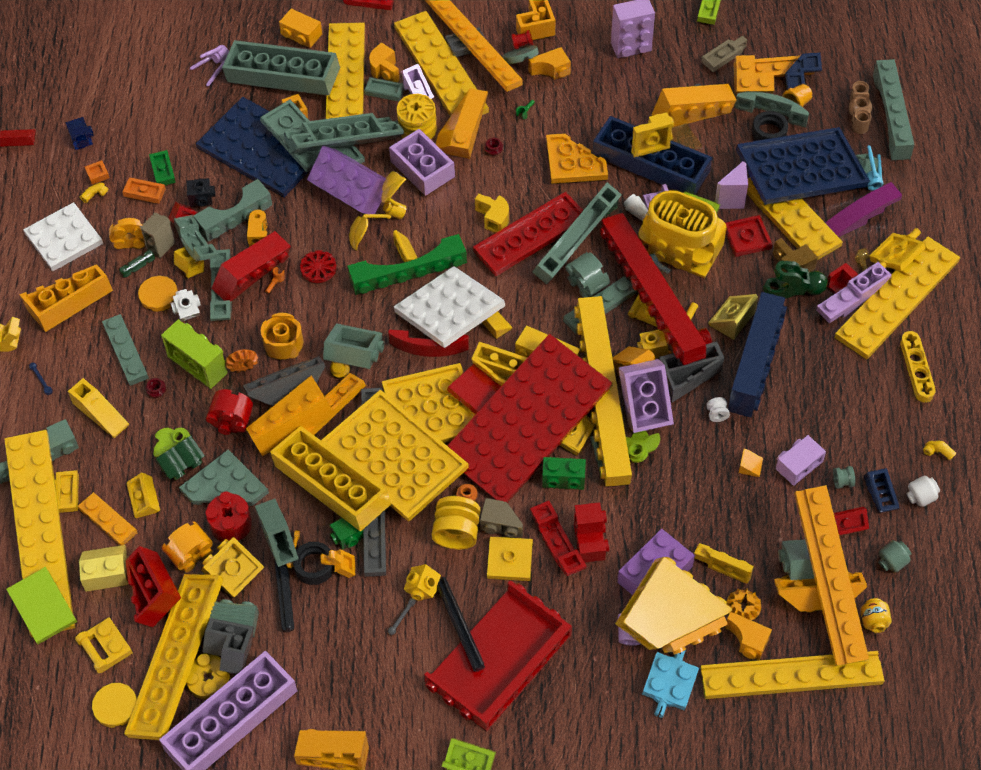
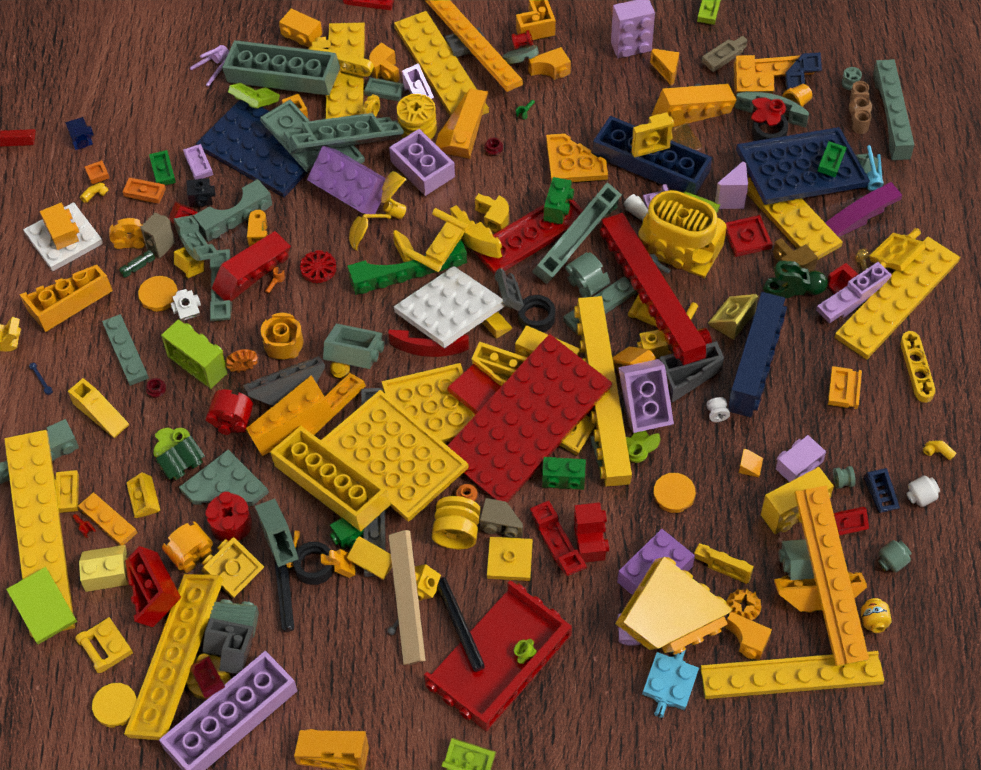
none -> light orange brick [40,202,80,250]
none -> red hand [73,514,96,538]
none -> lavender plate [183,144,213,180]
none -> dark red plate [190,656,225,699]
none -> lime plate [228,83,280,108]
none -> yellow beam [308,46,374,77]
none -> yellow plate [312,37,331,48]
none -> yellow slope [347,536,392,580]
none -> yellow gear [361,94,380,117]
none -> tan tile [389,530,426,665]
none -> yellow plate [405,208,469,272]
none -> yellow slope [450,205,502,258]
none -> dark grey hinge [494,268,524,311]
none -> lime plate [514,639,537,664]
none -> black tyre [518,295,556,333]
none -> green brick [544,177,574,224]
none -> light orange slope [650,49,679,85]
none -> light orange tile [653,473,696,513]
none -> red plate [751,97,786,126]
none -> yellow brick [761,467,834,534]
none -> green plate [817,141,847,177]
none -> light orange plate [828,366,862,409]
none -> sand green wheel [841,67,862,90]

